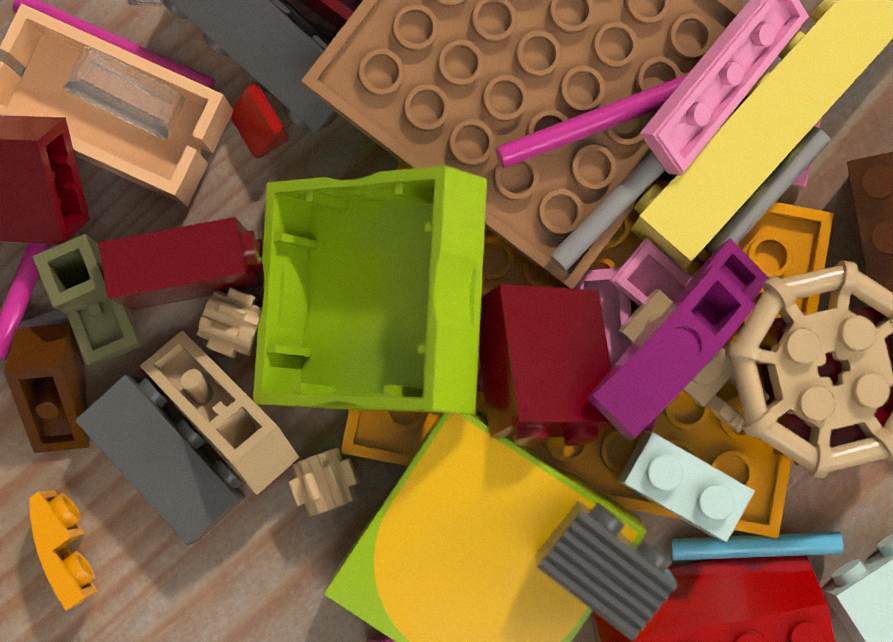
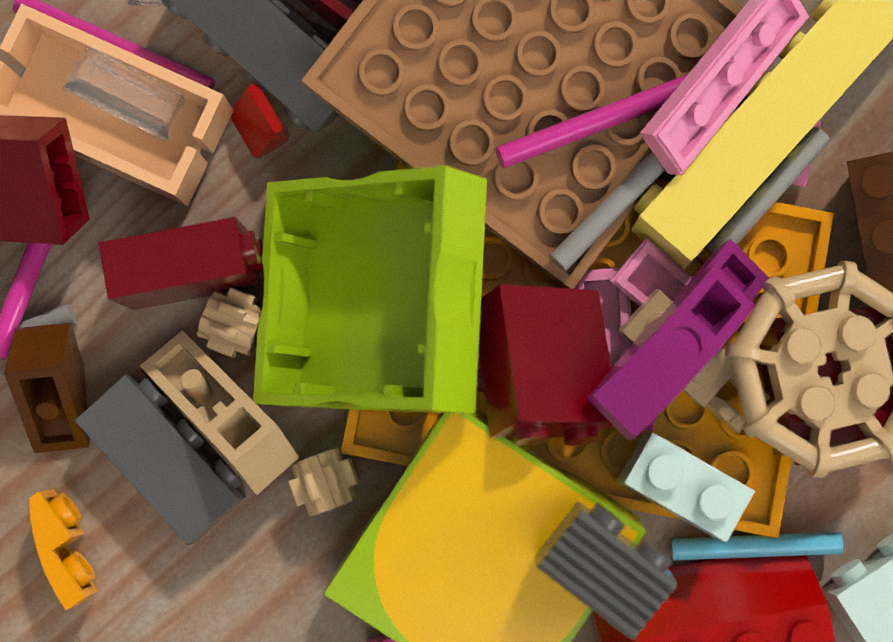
olive brick [32,234,144,368] -> none

